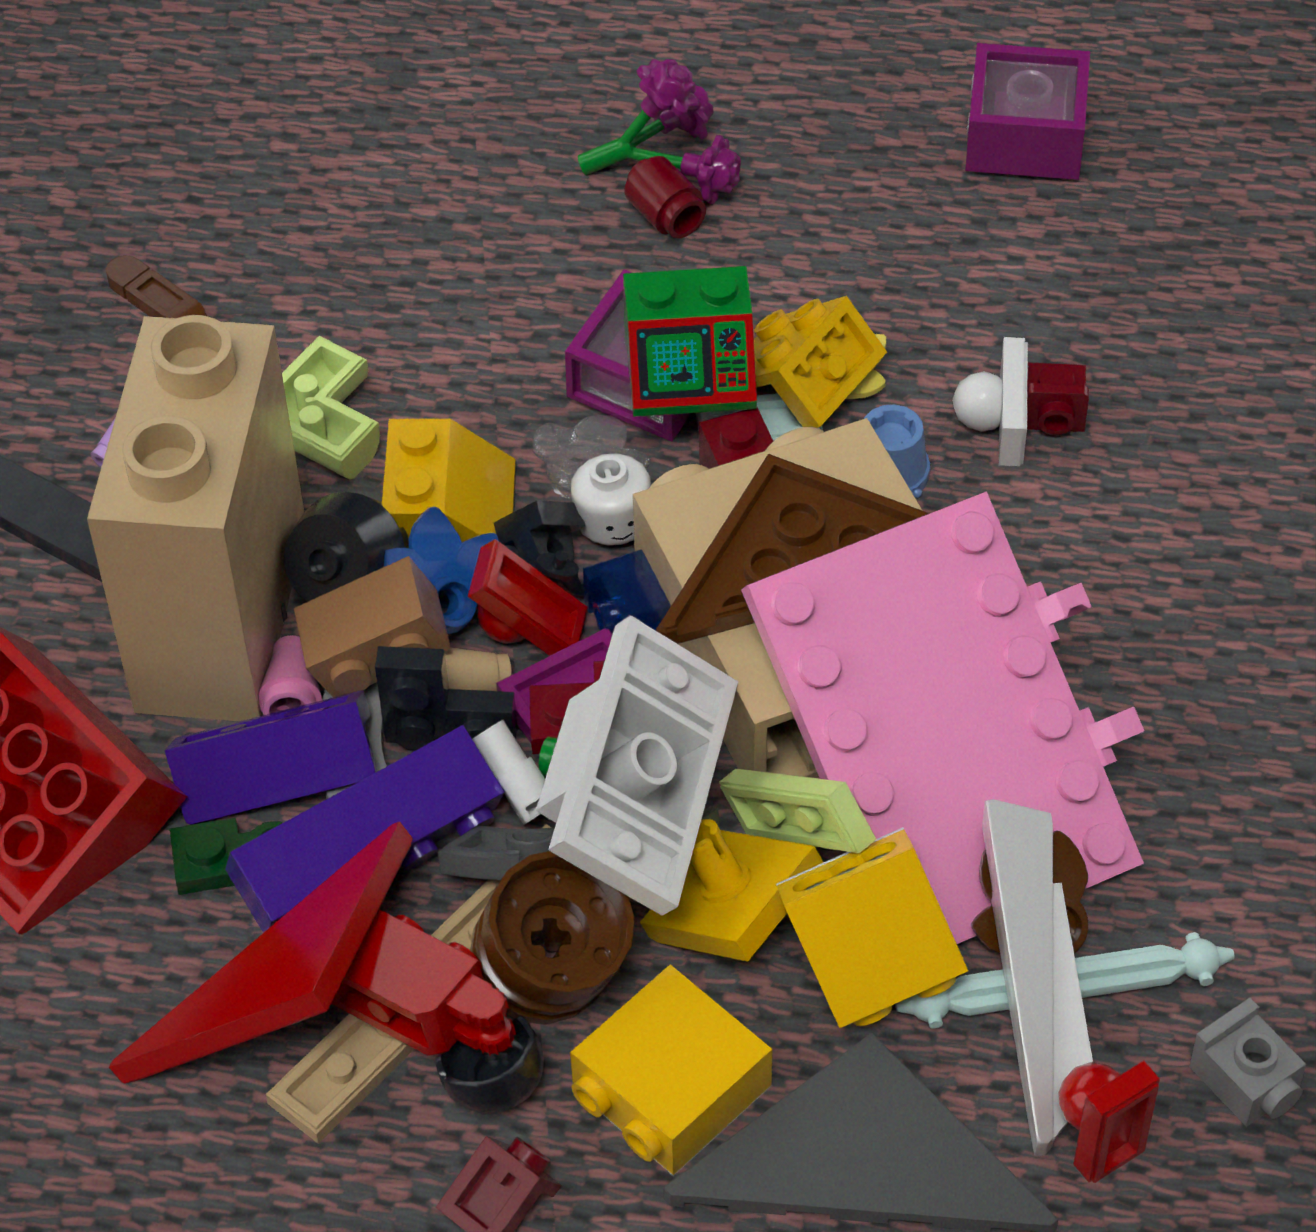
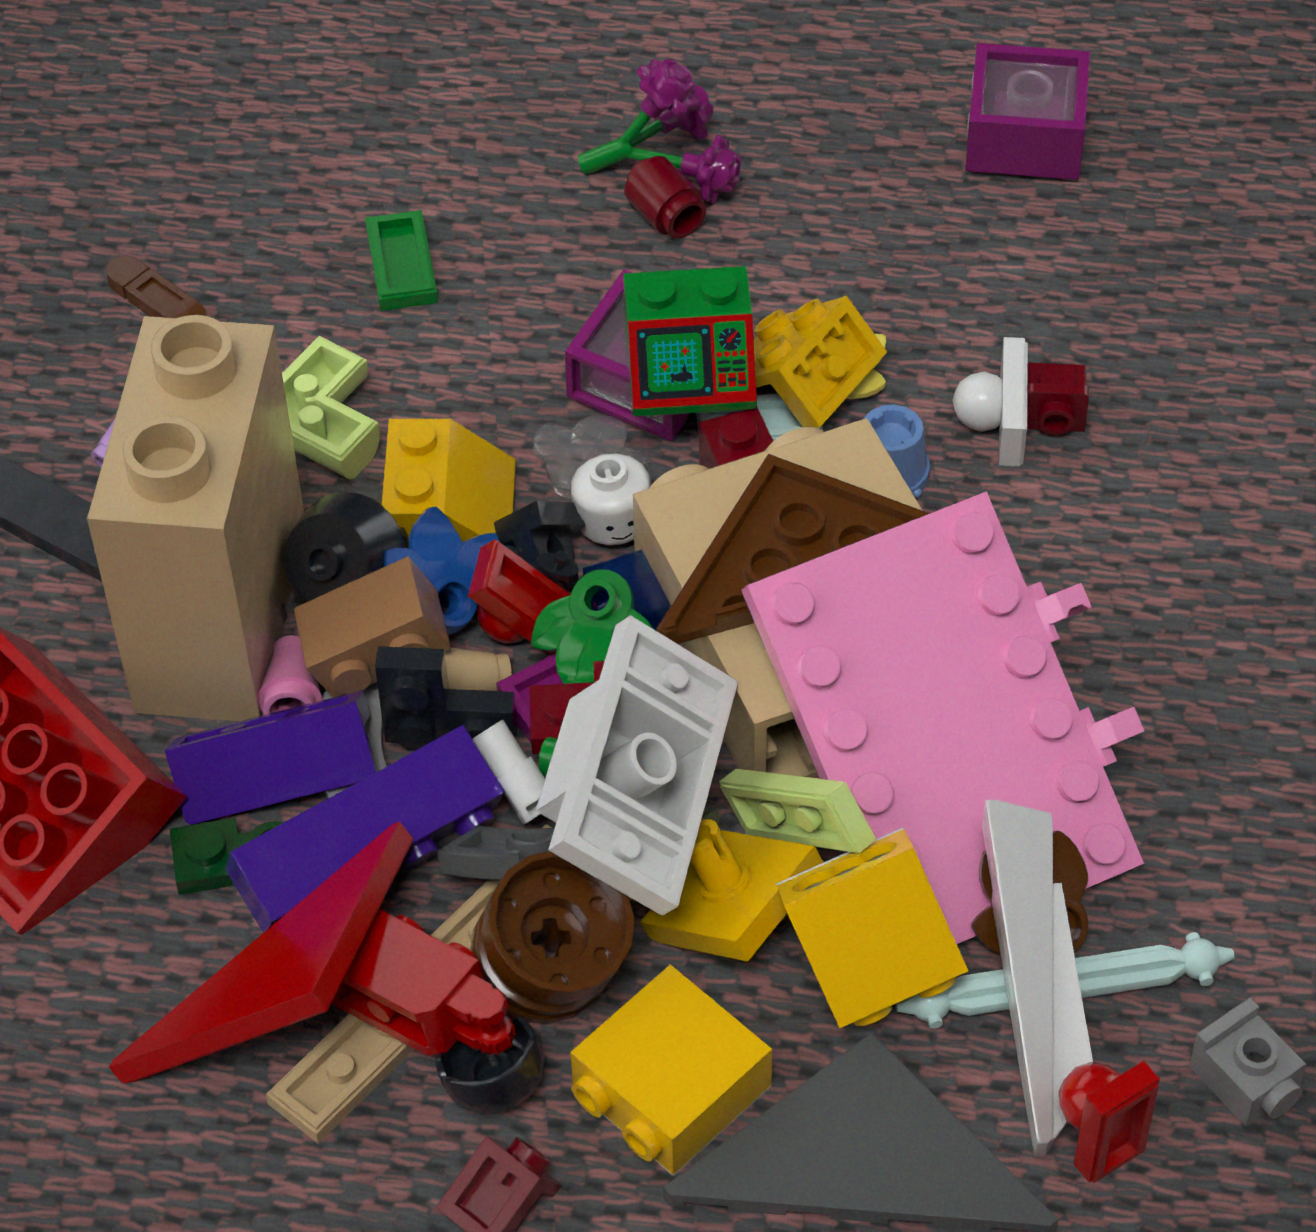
none -> green tile [365,210,438,311]
none -> green plate [531,569,652,684]

